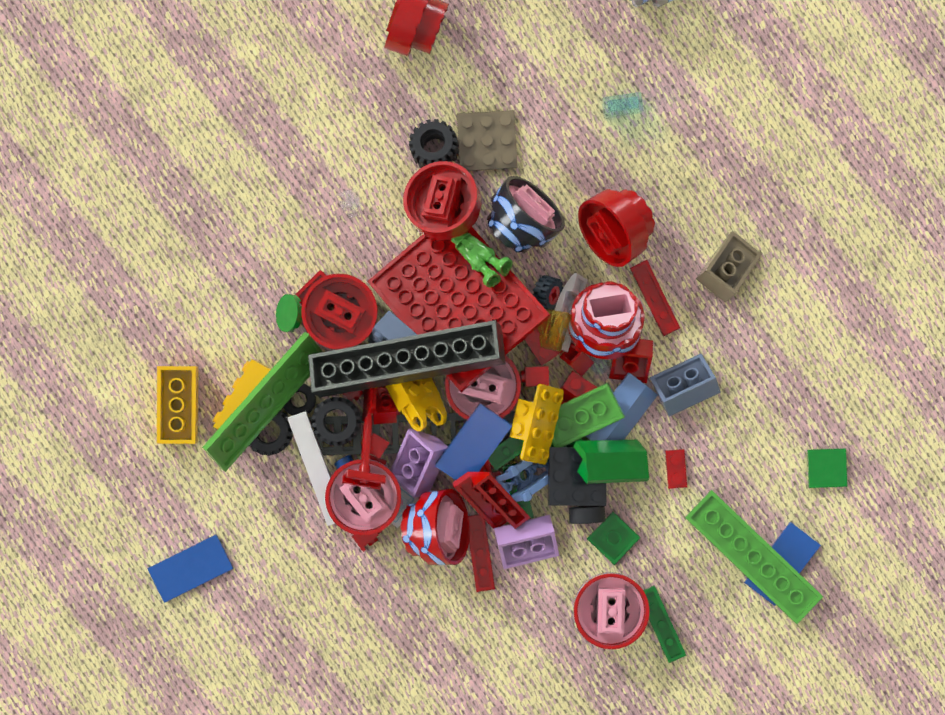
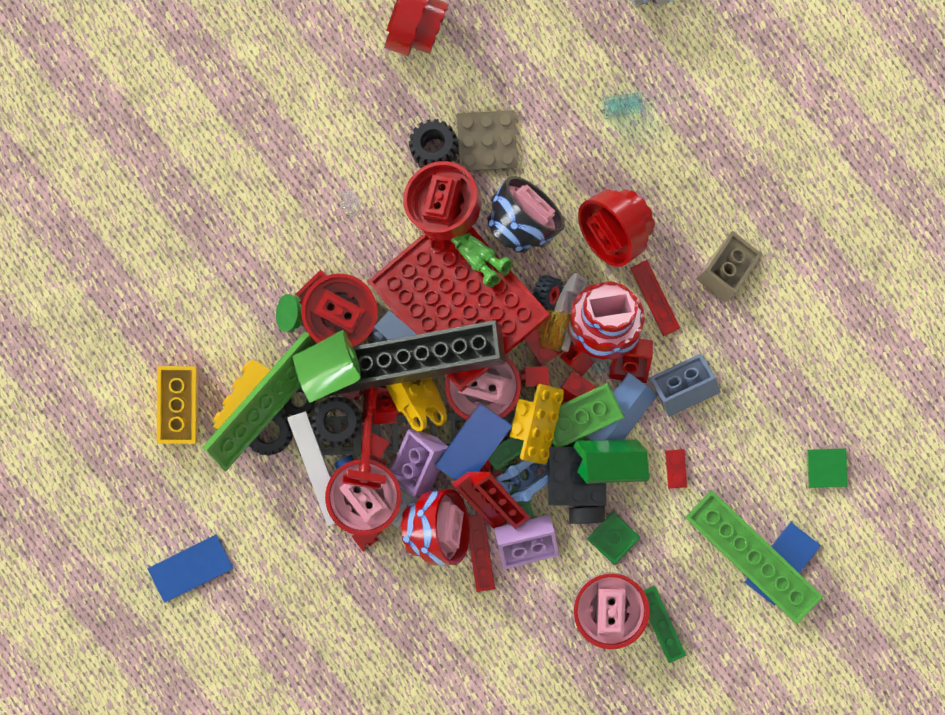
none -> bright green piece [292,330,361,403]

